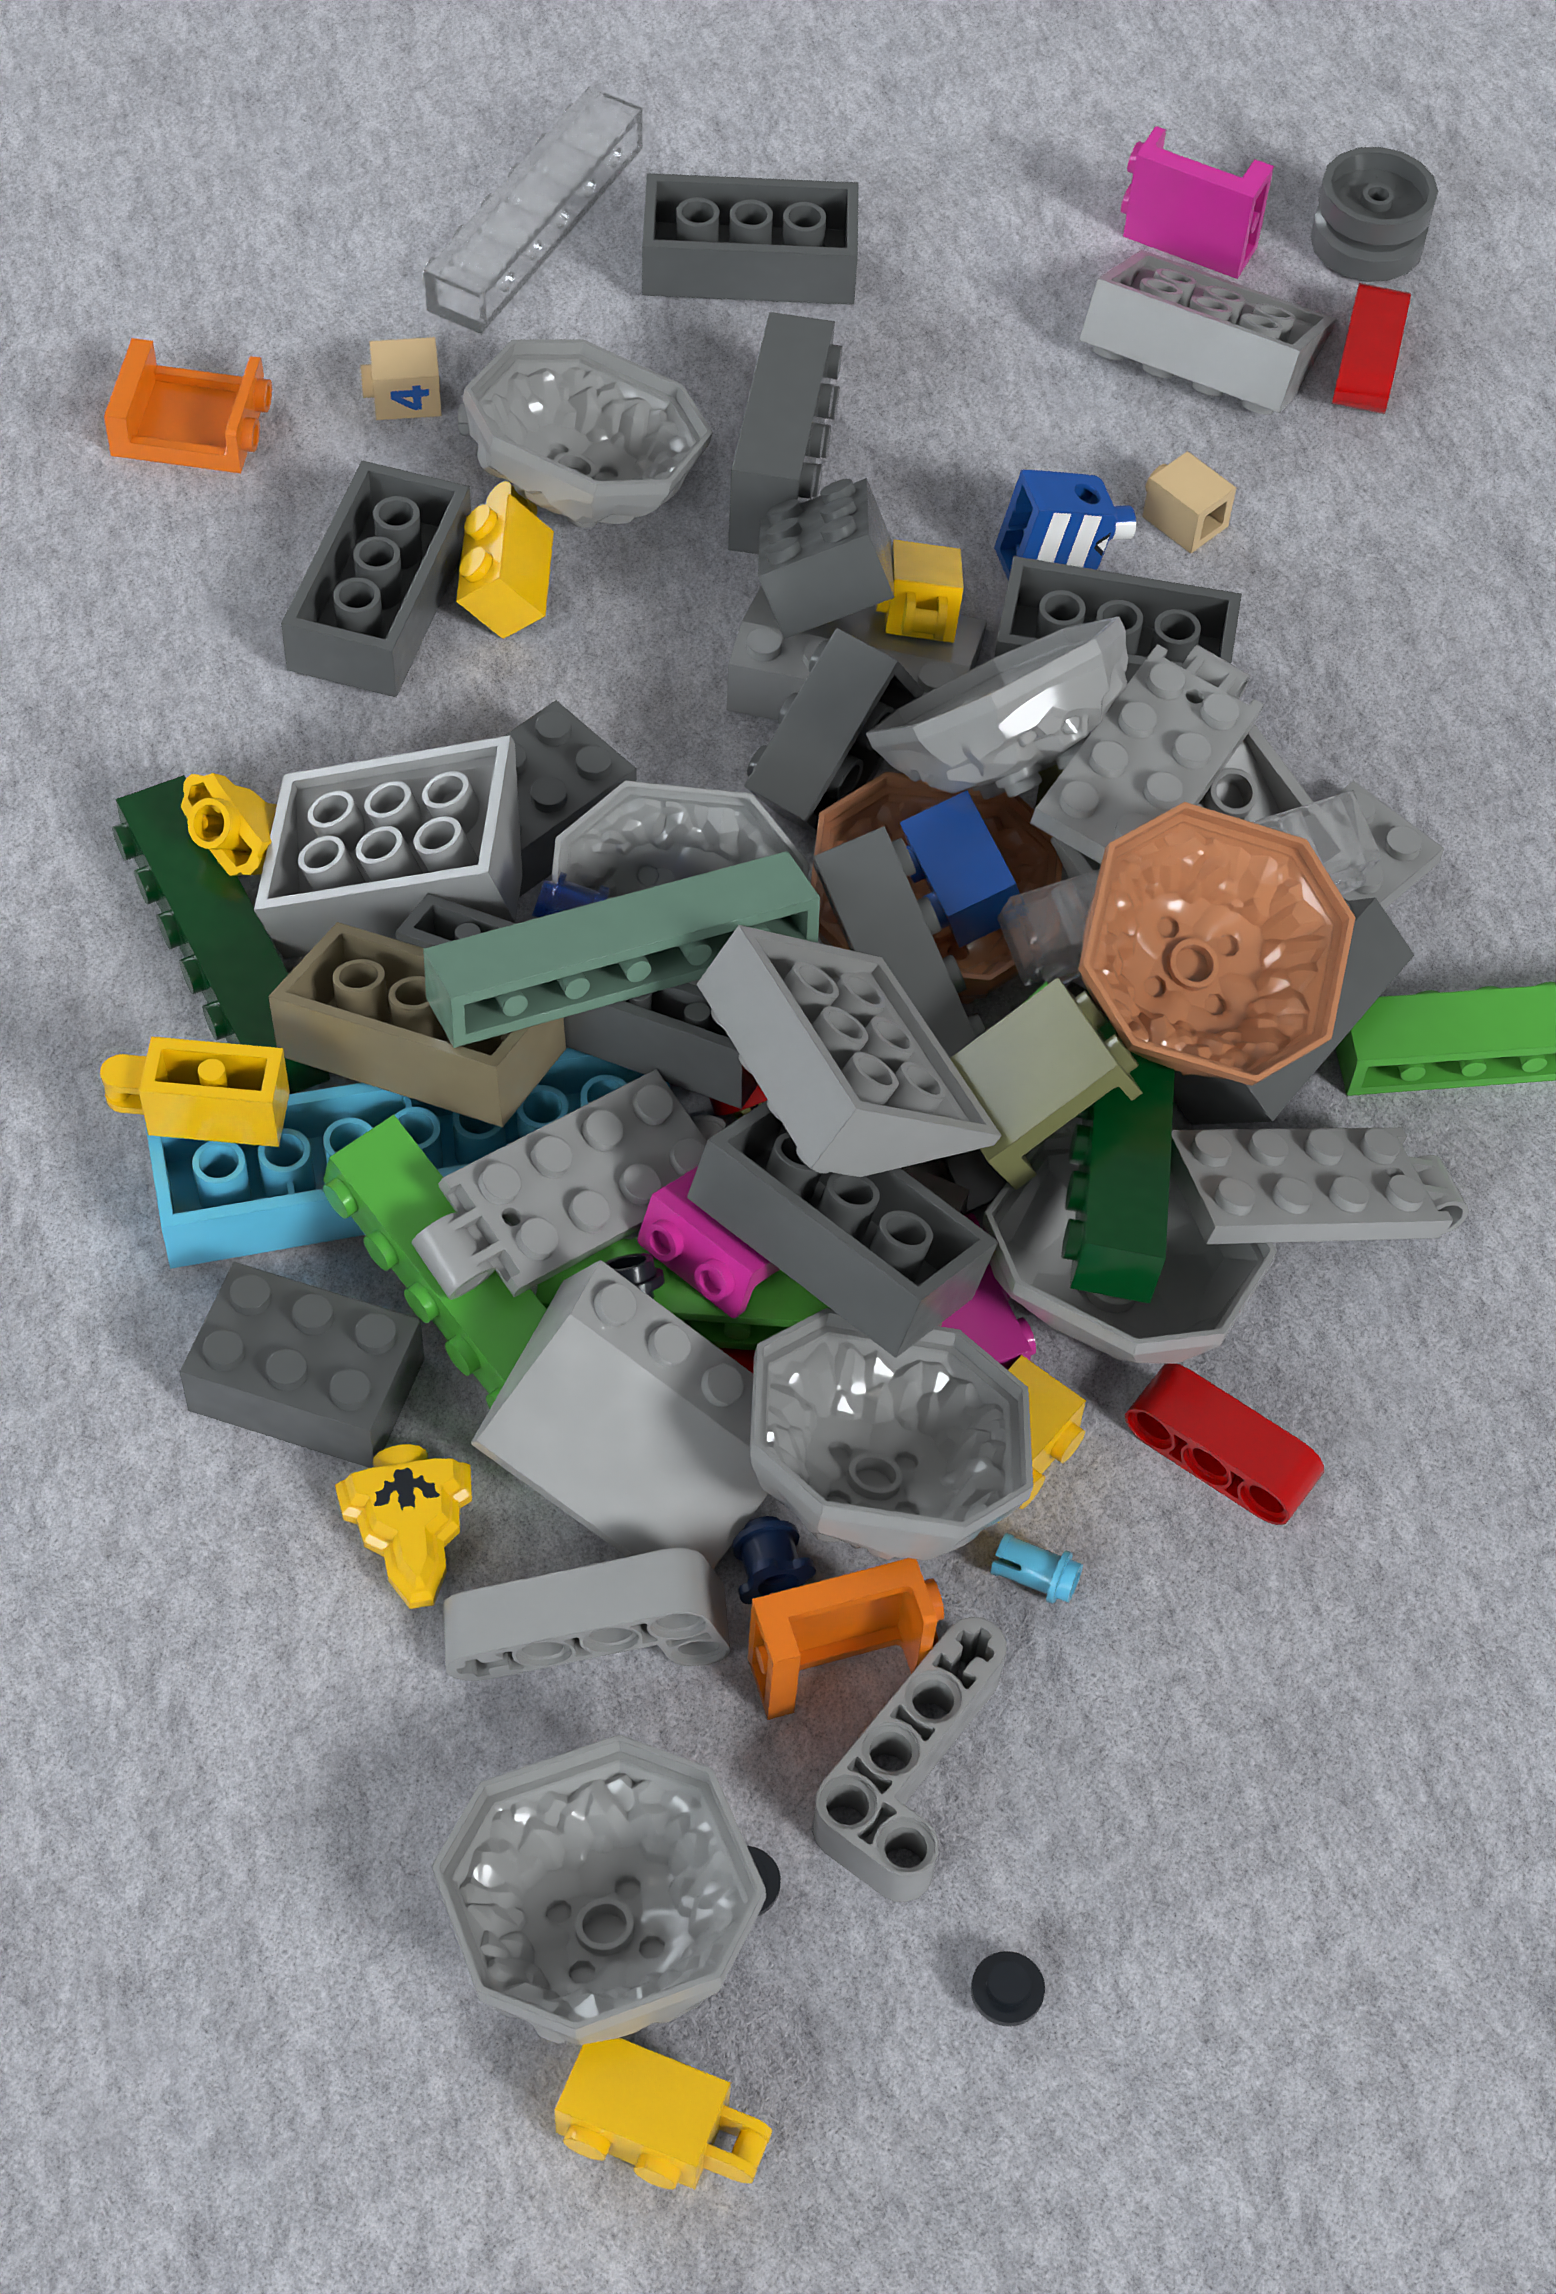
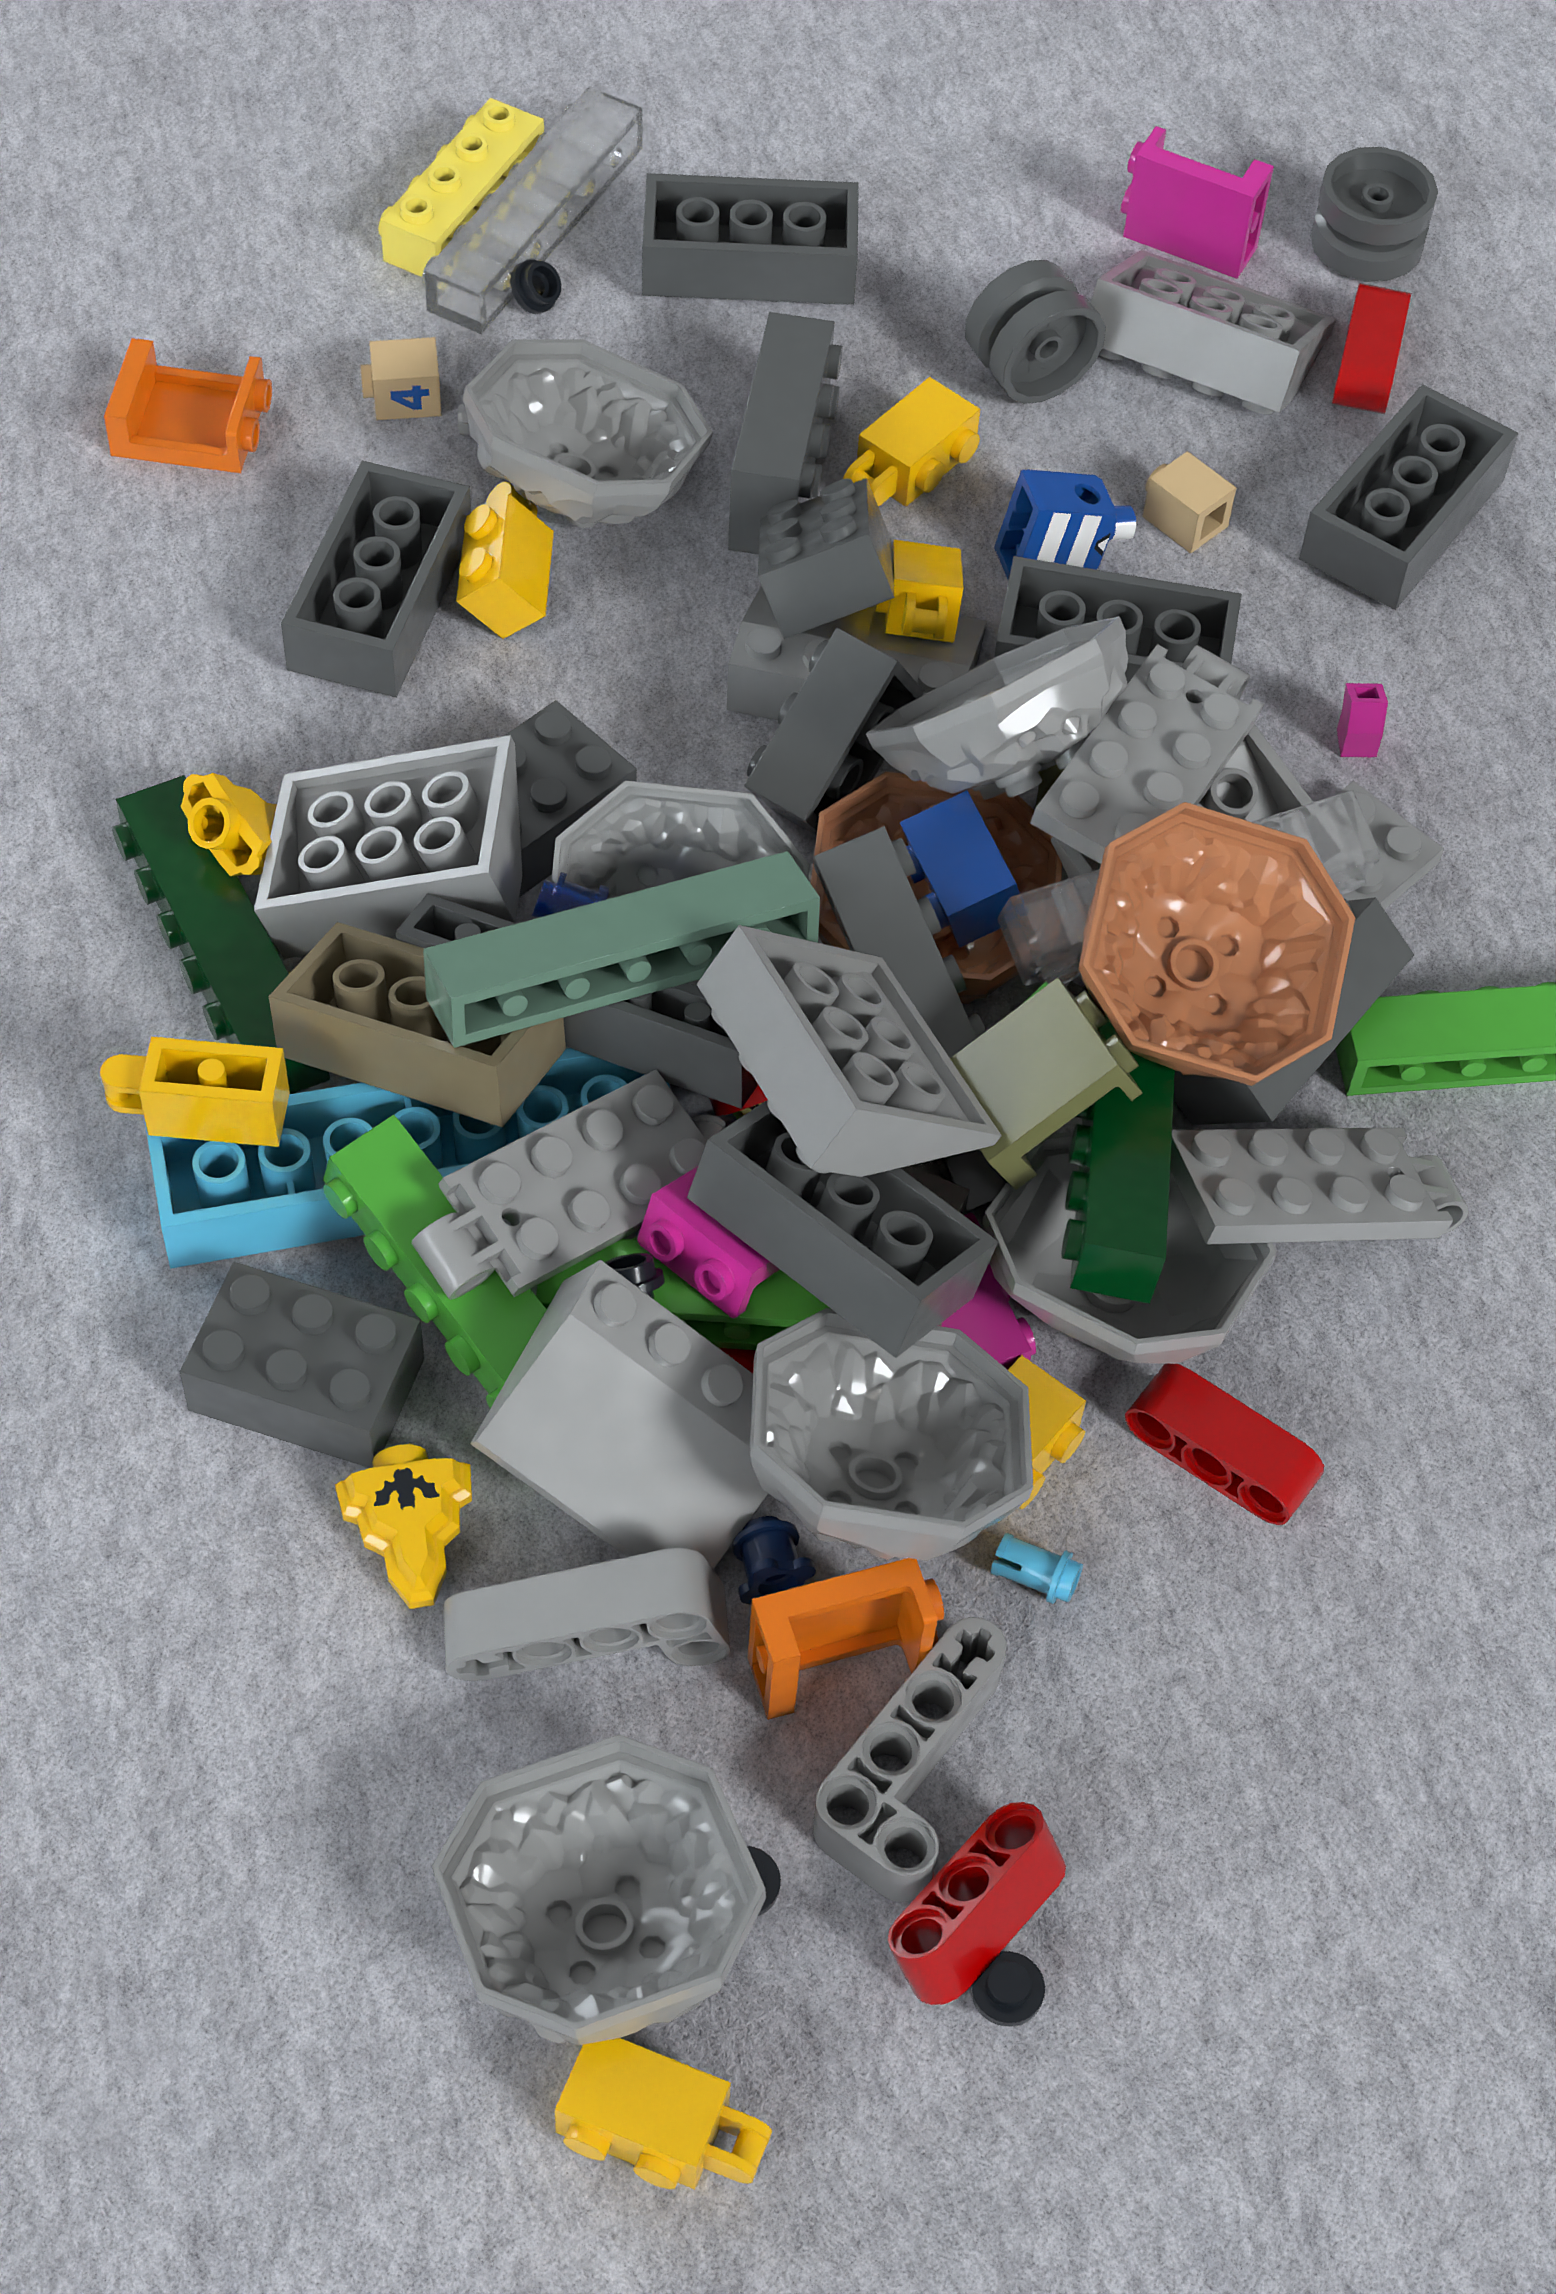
none -> light yellow brick [378,98,545,283]
none -> black plate [510,259,562,314]
none -> yellow brick [843,377,980,507]
none -> red beam [888,1802,1066,2005]
none -> dark grey wheel [965,260,1106,404]
none -> dark grey brick [1299,384,1518,610]
none -> dark pink piece [1337,683,1388,757]

